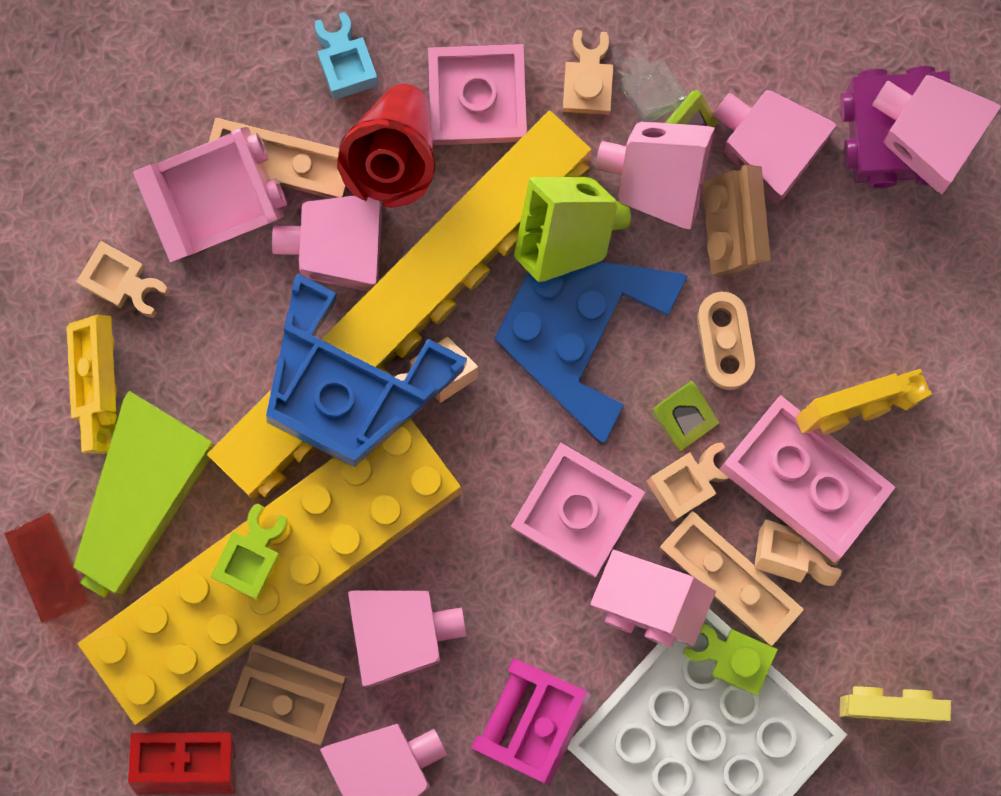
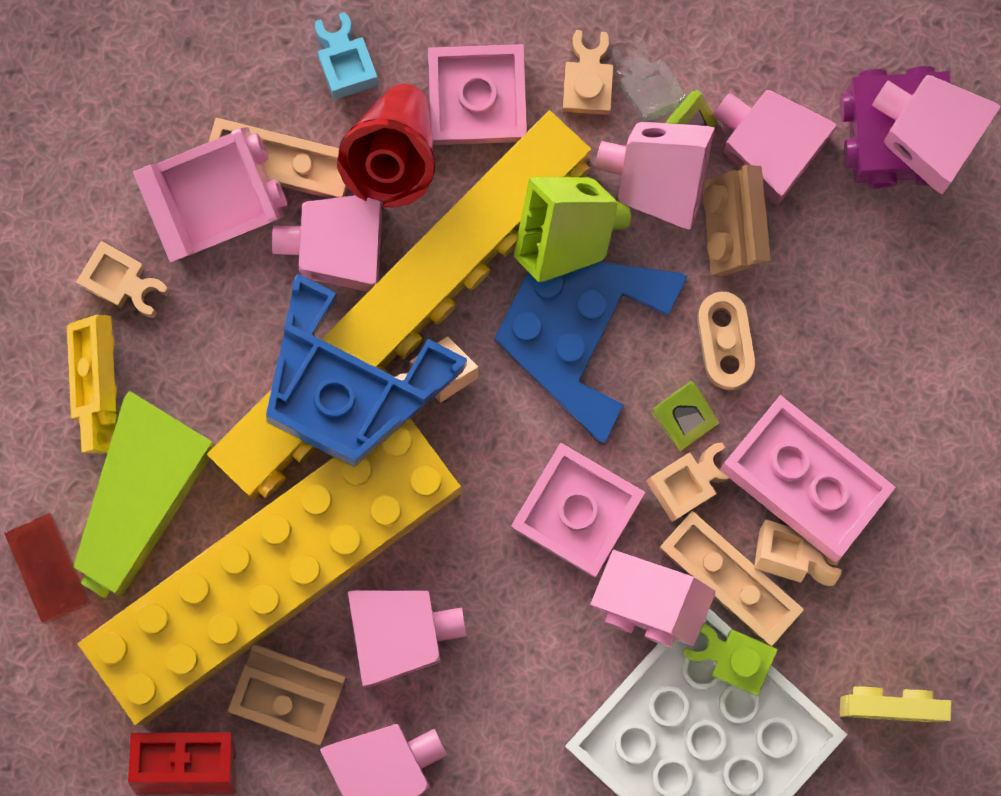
lime plate [211,503,288,600] -> none
dark pink plate [471,658,592,786] -> none
yellow hinge [796,369,932,435] -> none

